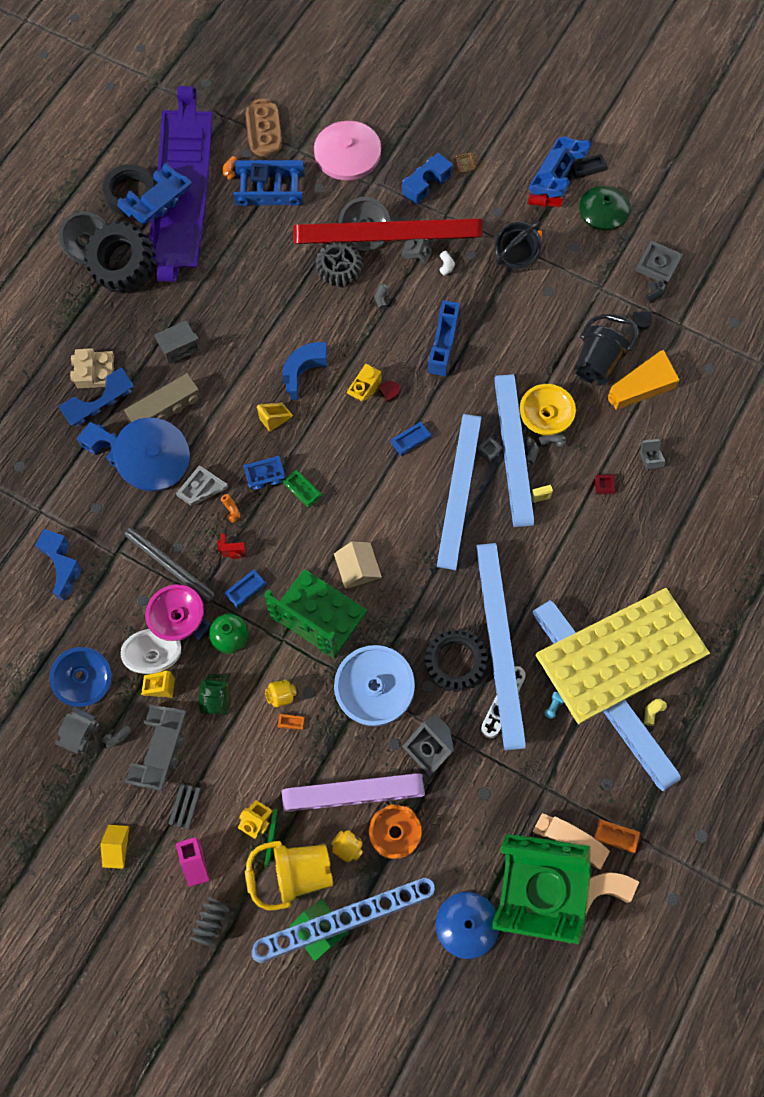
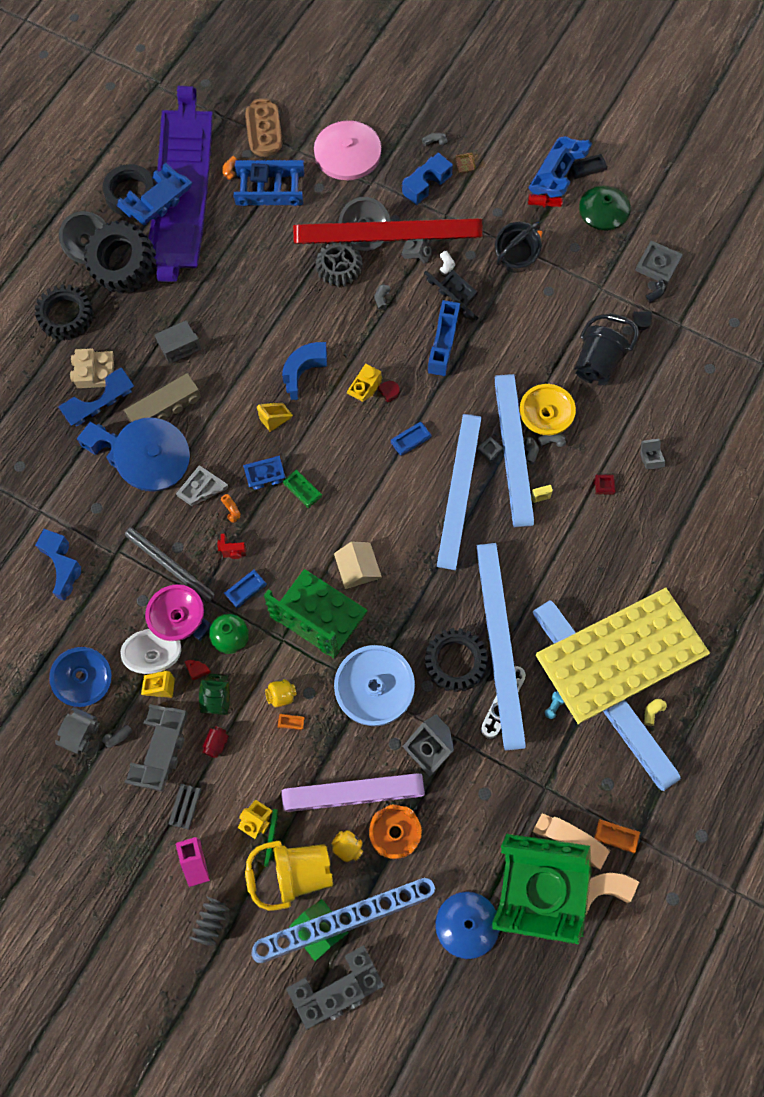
yellow slope [100,825,129,869] -> none
light orange slope [608,350,679,410] -> none
none -> black tyre [34,284,93,340]
none -> red tile [185,660,211,681]
none -> dark red brick [202,726,229,758]
none -> dark grey bracket [286,945,384,1030]
none -> dark grey arm [422,133,448,146]
none -> black bracket [424,270,479,320]

